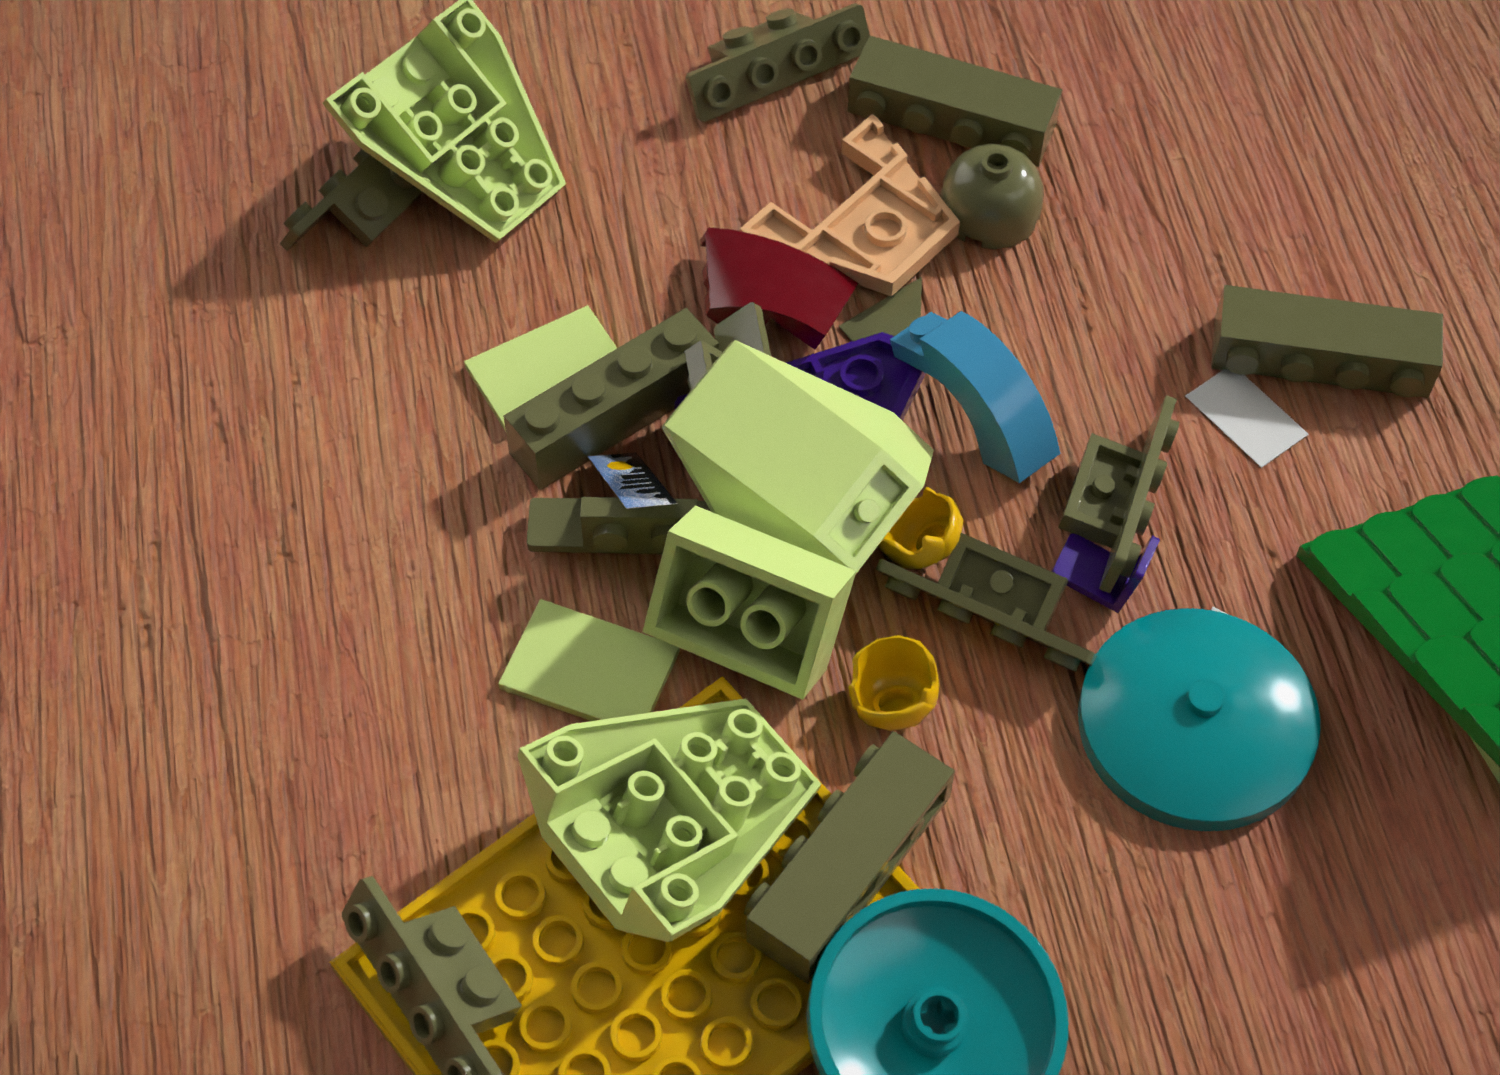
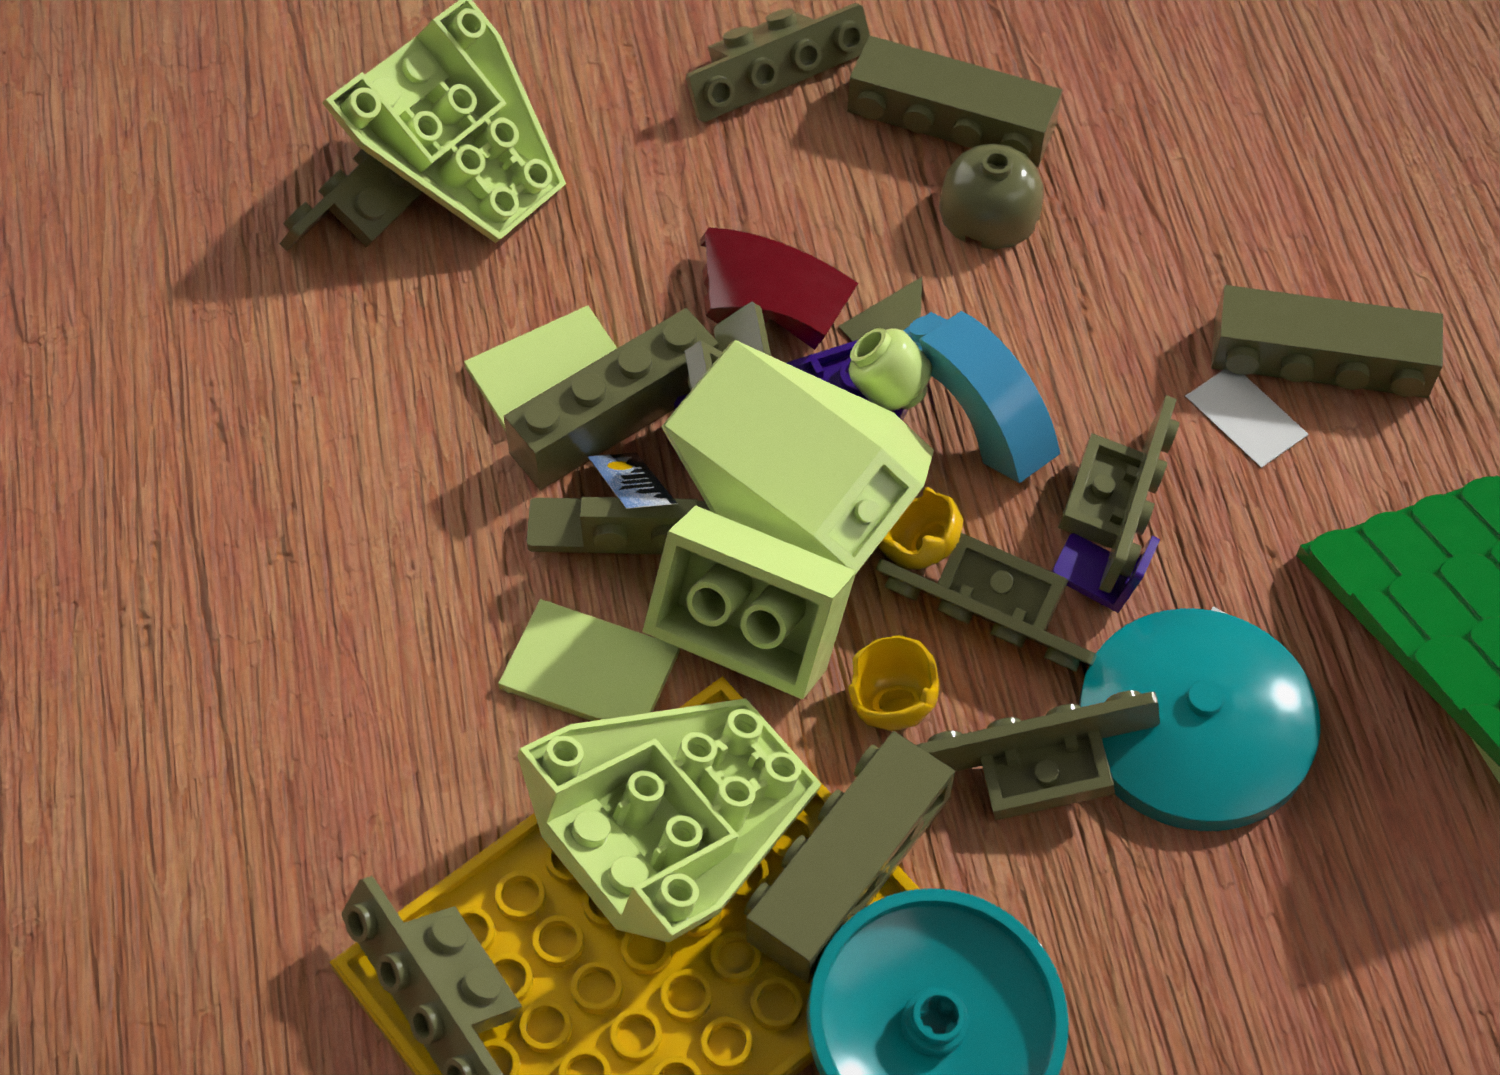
light nougat wing [739,114,960,296] -> none
none -> yellowish green head [849,328,932,411]
none -> olive bracket [916,690,1160,821]

